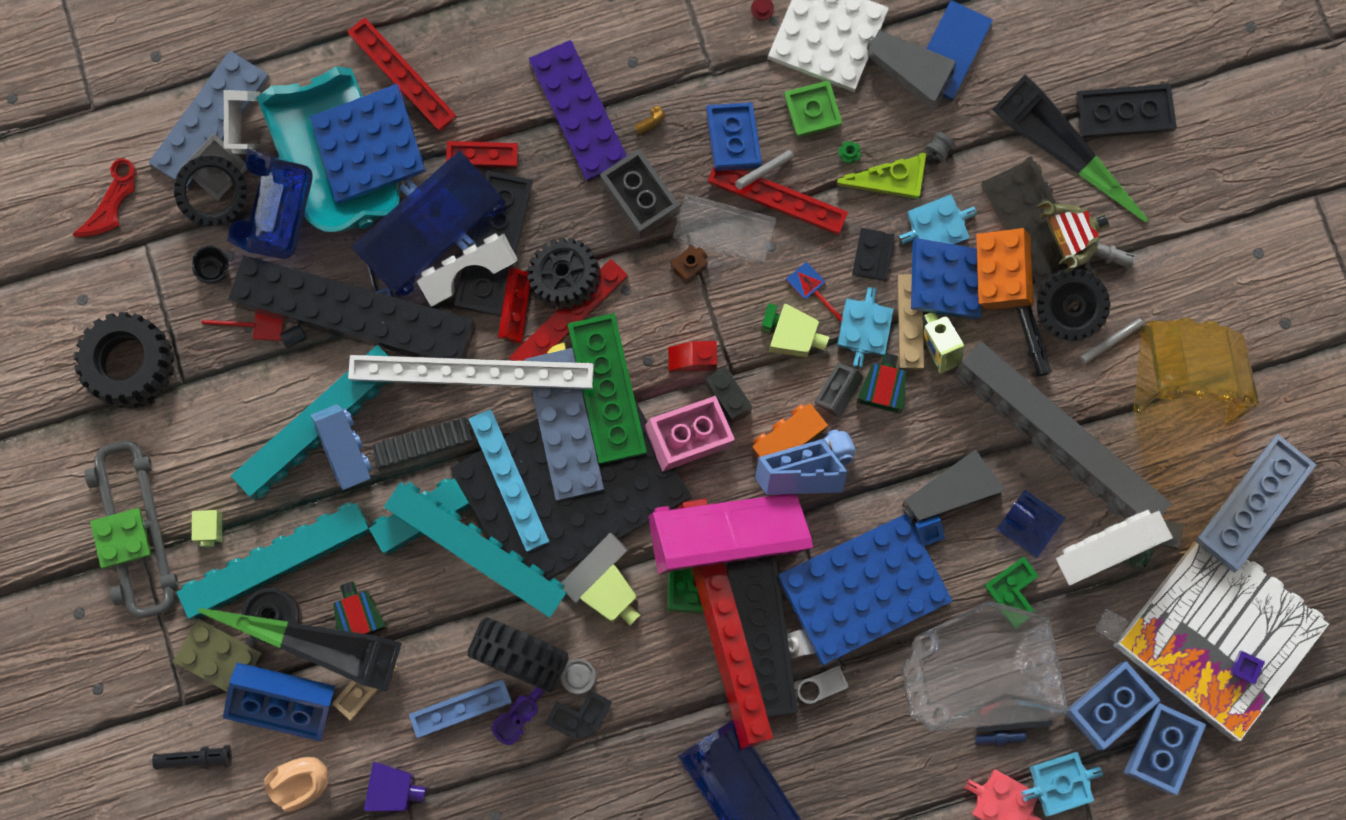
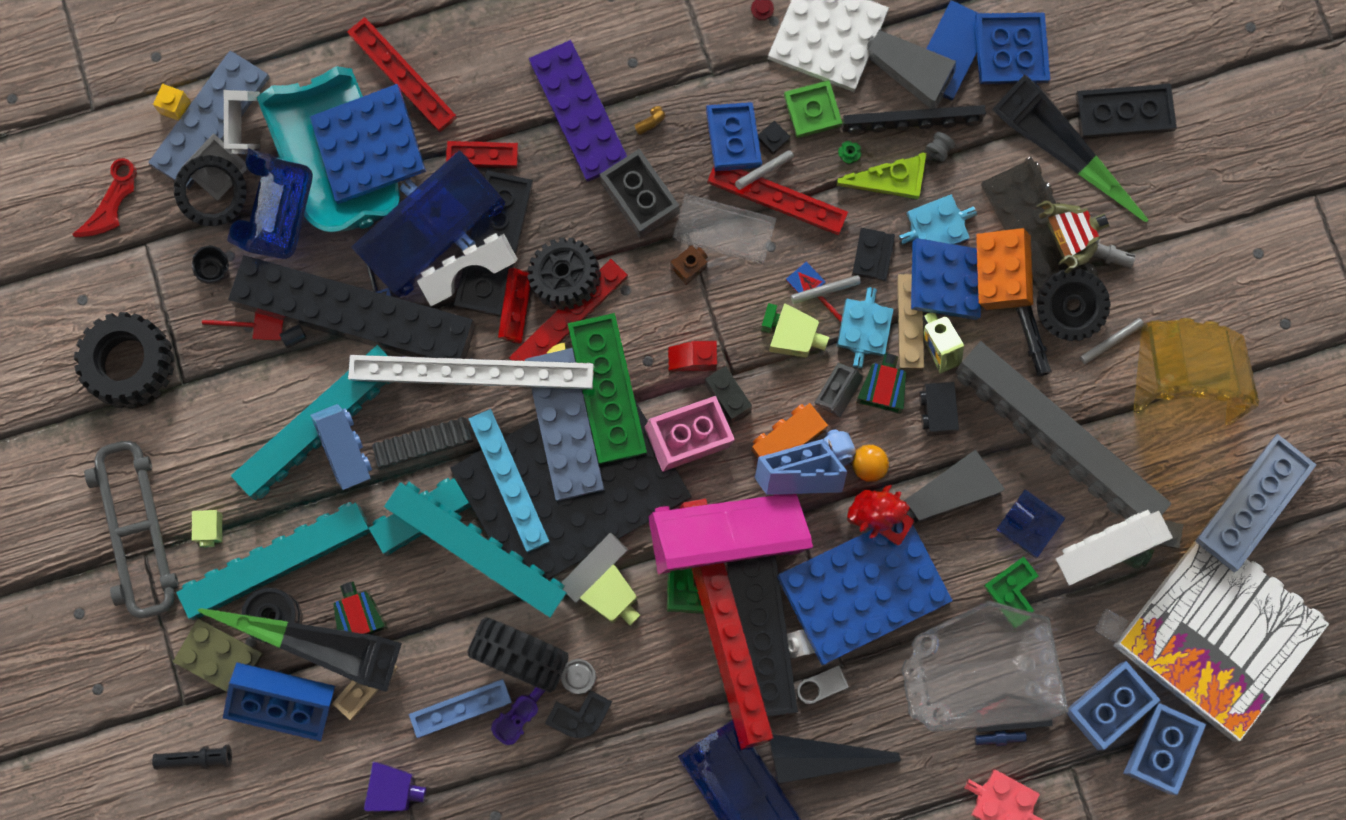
bright green plate [90,508,152,569] -> none
light nougat hair [264,757,328,812] -> none
blue plate [915,515,945,546] -> none
medium azure plate [1021,752,1103,816] -> none
dark purple plate [1229,651,1265,685] -> none
none -> yellow brick [153,84,191,121]
none -> black plate [758,120,791,154]
none -> black wedge [769,734,901,784]
none -> light grey bar [791,275,861,304]
none -> black plate [842,105,986,134]
none -> red piece [847,485,914,545]
none -> light orange hair [851,444,889,482]
none -> black brick [919,382,959,436]
none -> blue plate [974,13,1050,84]

